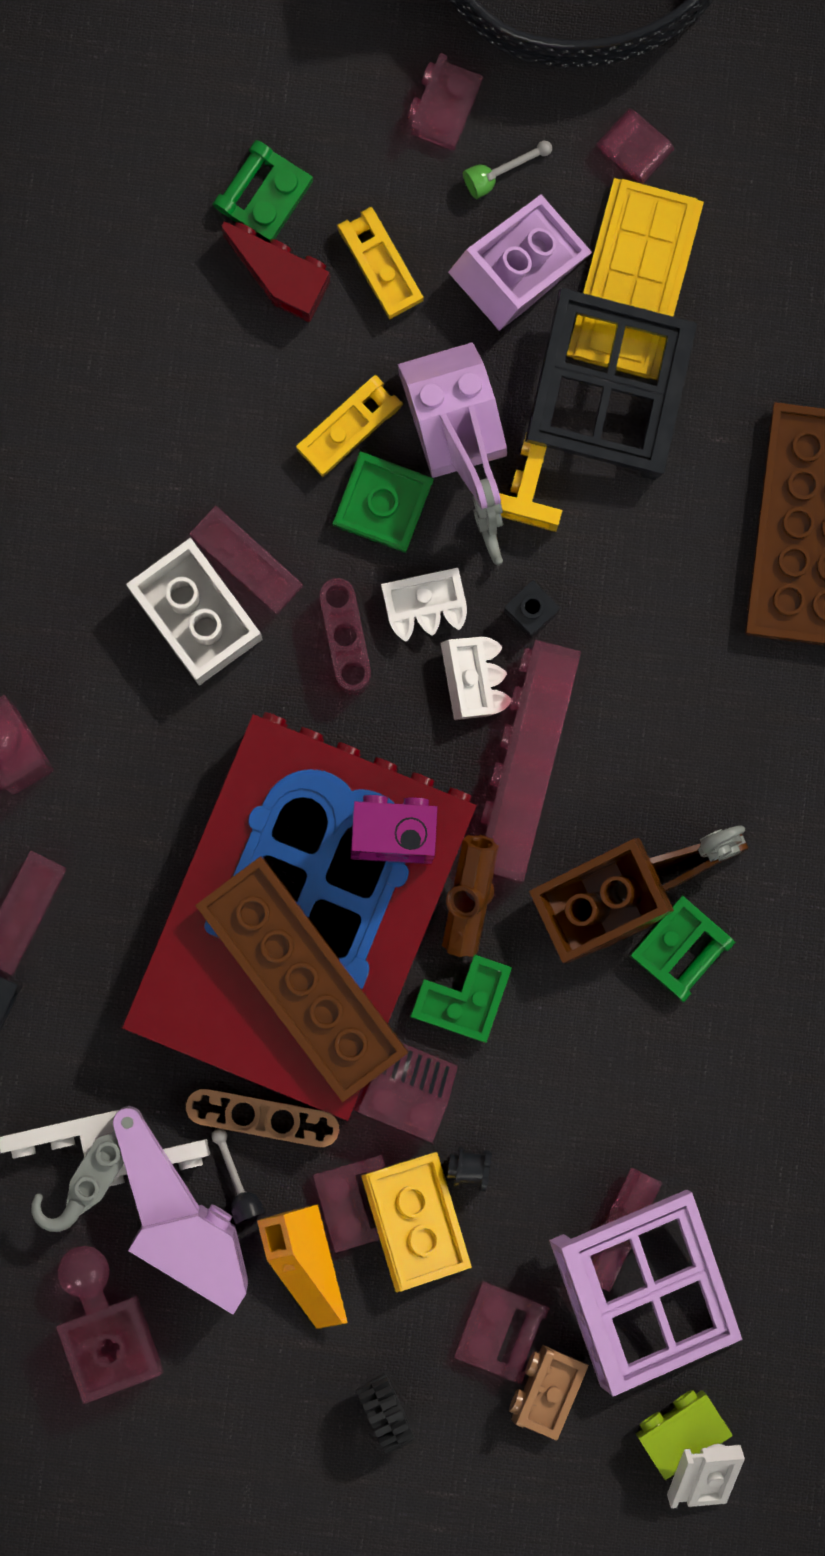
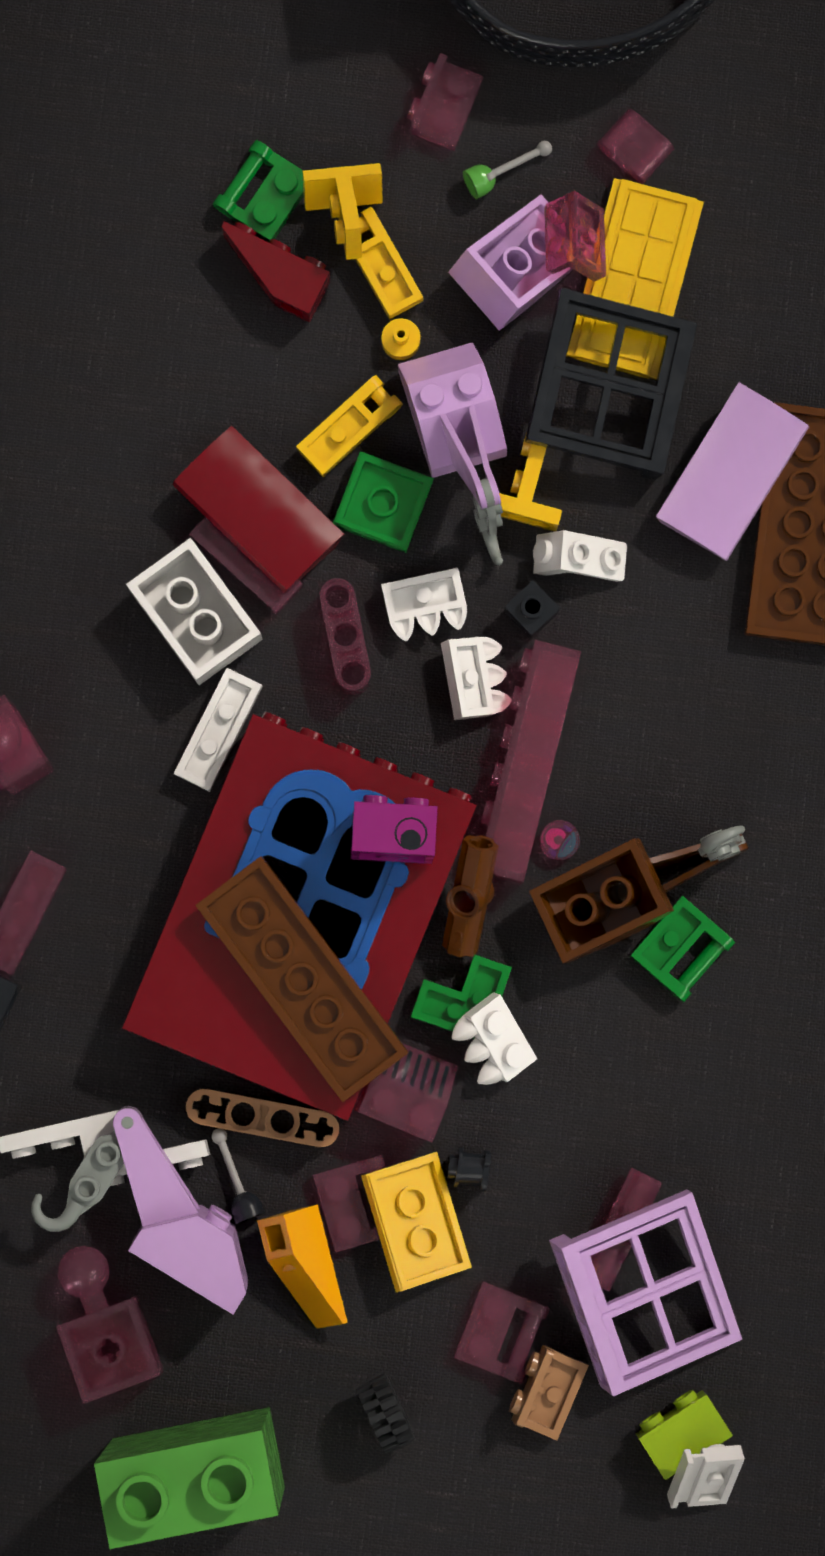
none -> bright green brick [94,1407,285,1549]
none -> dark red slope [172,426,344,593]
none -> white plate [174,668,263,792]
none -> yellow bracket [303,163,383,260]
none -> yellow tile [381,318,420,360]
none -> white plate [451,993,537,1085]
none -> white bracket [533,530,627,582]
none -> clear pink tile [540,820,580,860]
none -> clear pink bracket [544,191,606,282]
none -> lavender slope [656,382,809,561]

